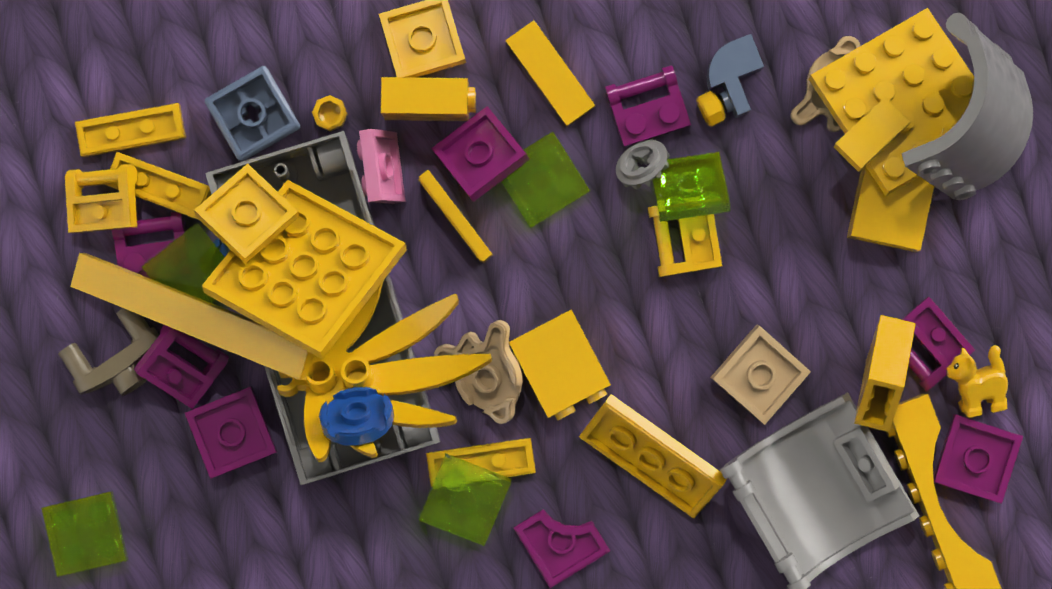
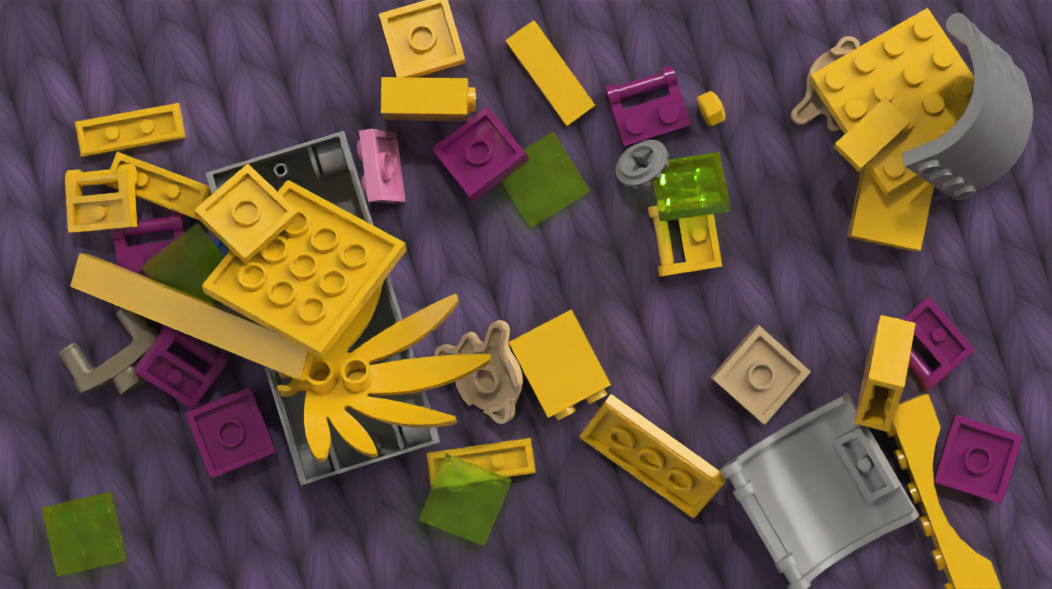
sand blue brick [205,66,300,162] -> none
yellow tile [312,95,348,131] -> none
blue tile [319,387,394,445] -> none
yellow tile [418,170,493,263] -> none
magenta tile [513,509,610,588] -> none
sand blue brick [707,34,764,118] -> none
yellow animal [946,345,1008,418] -> none

